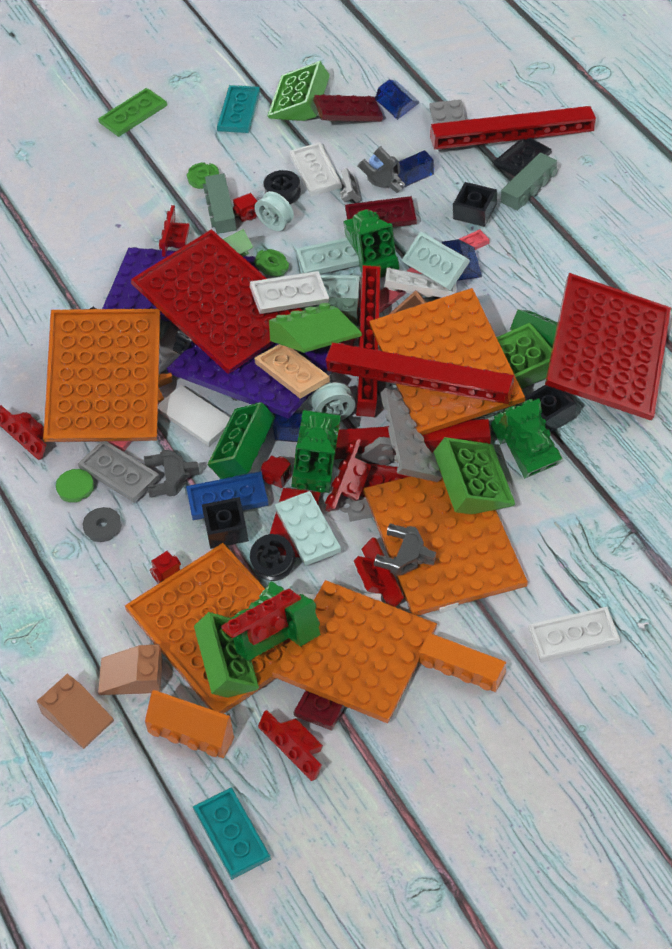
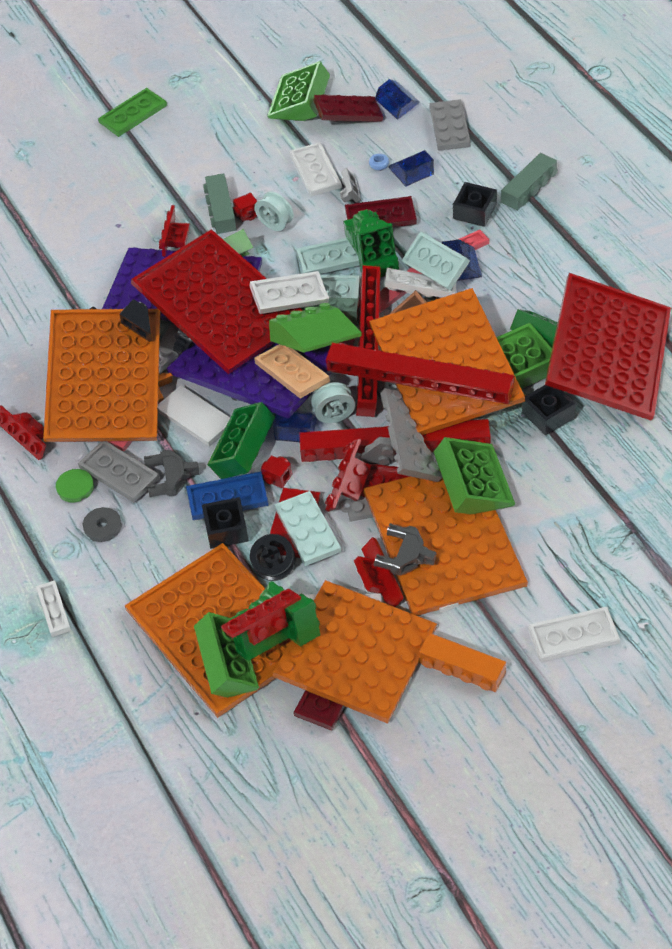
nougat slope [37,673,114,749] -> none
nougat slope [98,645,163,695] -> none
orange slope [145,690,234,758] -> none
red brick [150,550,181,584] -> none
bright green tile [187,162,220,189] -> none
teal tile [193,787,271,880] -> none
teal tile [217,85,260,133] -> none
bright green tile [254,249,289,277] -> none
red bracket [258,710,323,781] -> none
black wheel [263,170,301,204] -> none
green brick [291,410,341,493] -> none
dark grey connector [357,146,405,193] -> none
red brick [430,106,596,150] -> none
green brick [491,399,562,479] -> none
black tile [494,138,552,177] -> none
none -> white plate [36,580,71,637]
none -> black slope [120,299,152,342]

